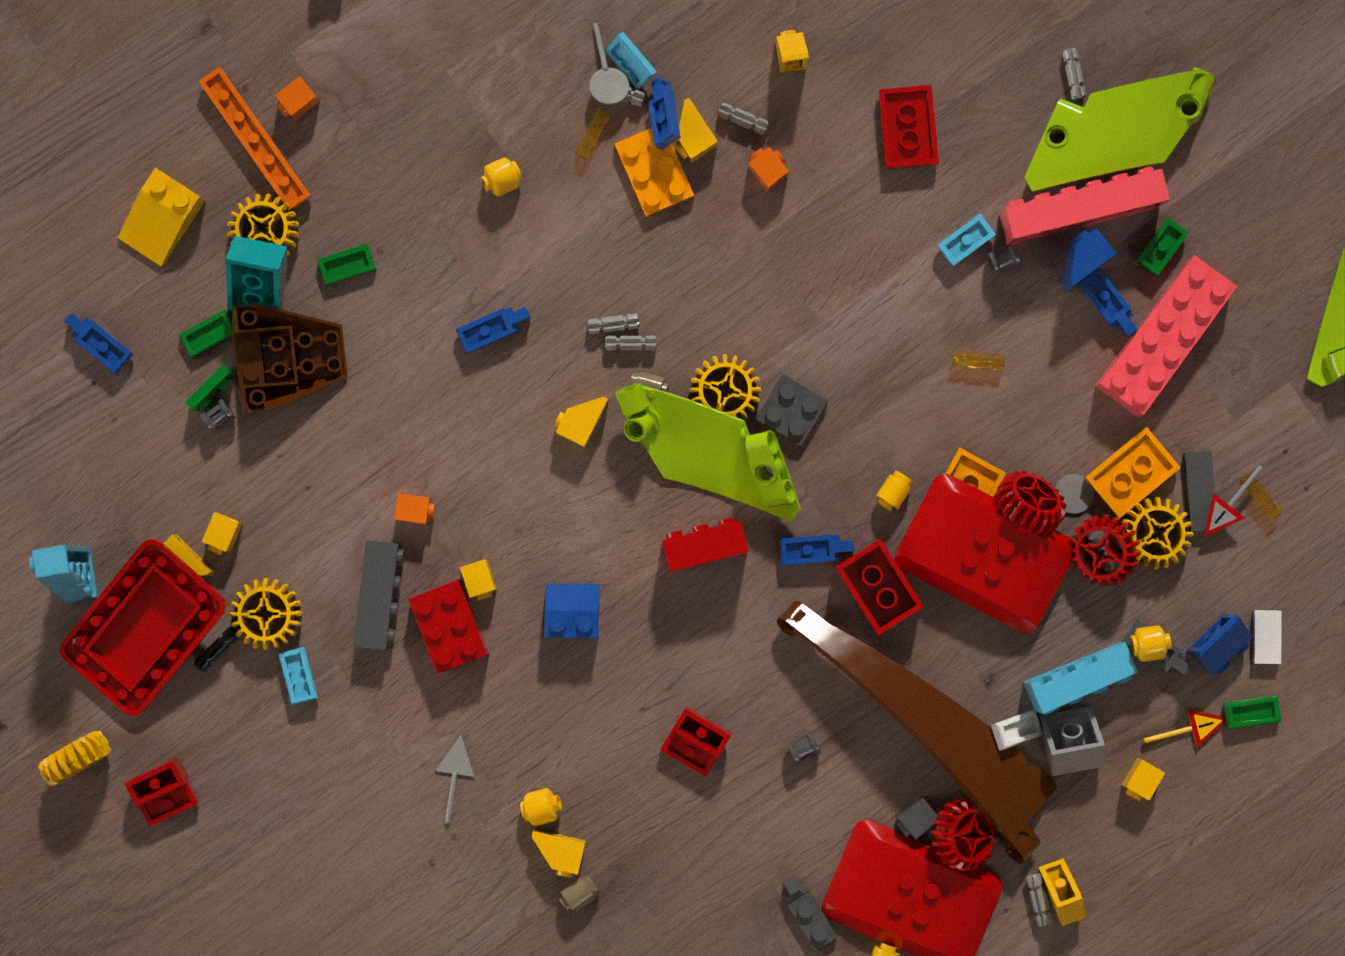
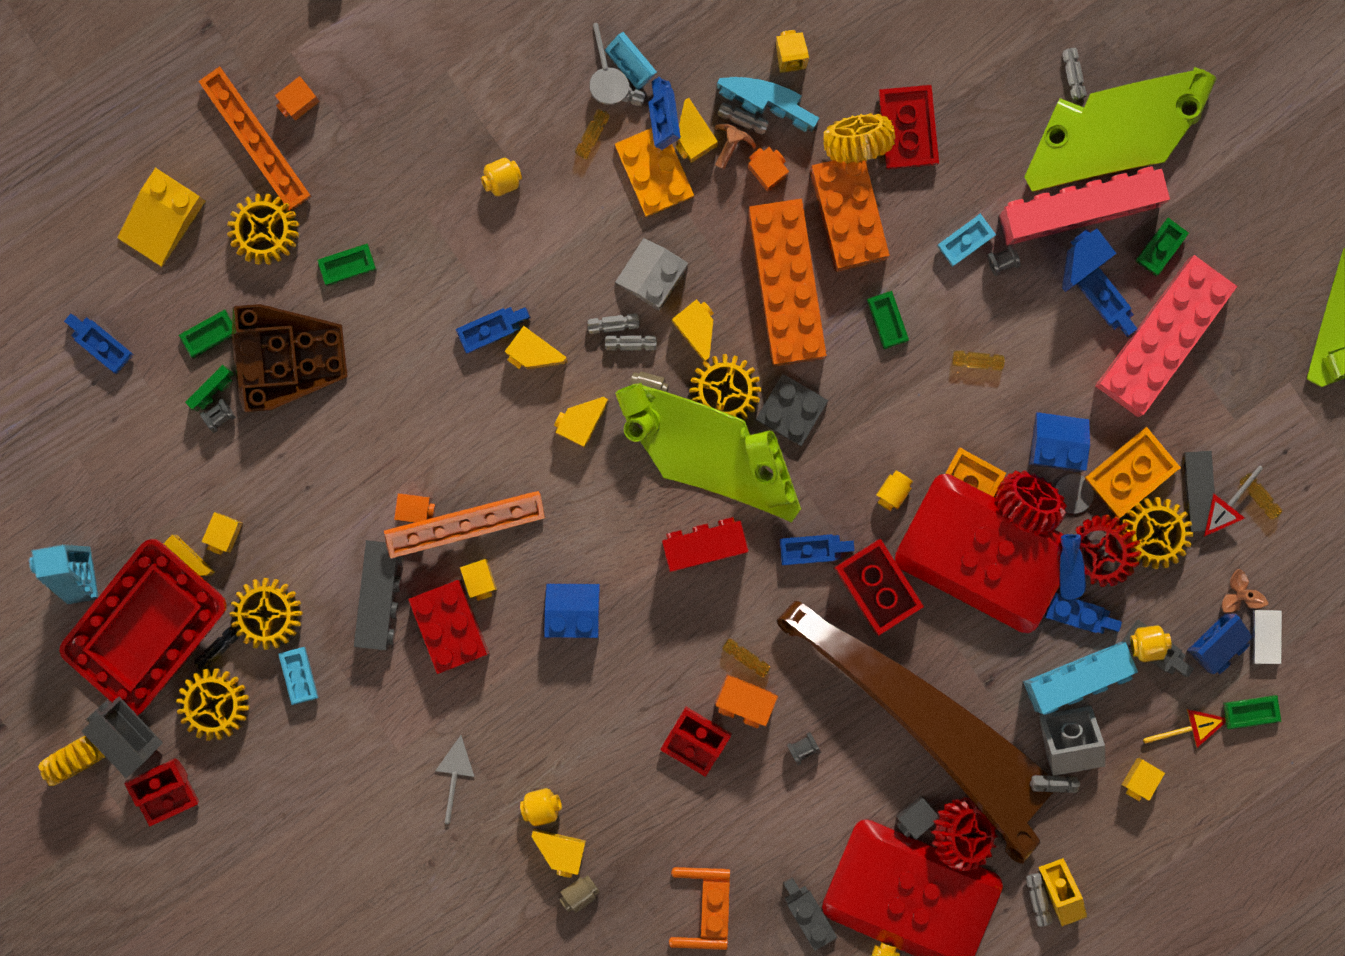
teal slope [226,236,287,313] -> none
white tile [991,709,1043,751] -> none
none -> dark grey window [82,697,163,778]
none -> yellow gear [176,668,250,741]
none -> orange plate [383,491,545,559]
none -> yellow slope [505,326,568,370]
none -> light grey slope [615,238,688,311]
none -> orange plate [669,867,730,950]
none -> yellow slope [672,299,714,361]
none -> nougat plant [714,124,756,169]
none -> orange brick [715,674,778,729]
none -> medium azure slope [717,77,819,132]
none -> clear yellow axle [722,638,771,678]
none -> orange brick [748,198,827,367]
none -> orange brick [810,160,890,272]
none -> yellow gear [823,113,895,164]
none -> green tile [866,291,909,350]
none -> blue slope [1029,412,1090,472]
none -> light grey axle [1030,775,1080,793]
none -> blue hinge [1045,593,1122,634]
none -> blue piece [1060,534,1086,600]
none -> nougat plant [1222,569,1269,614]

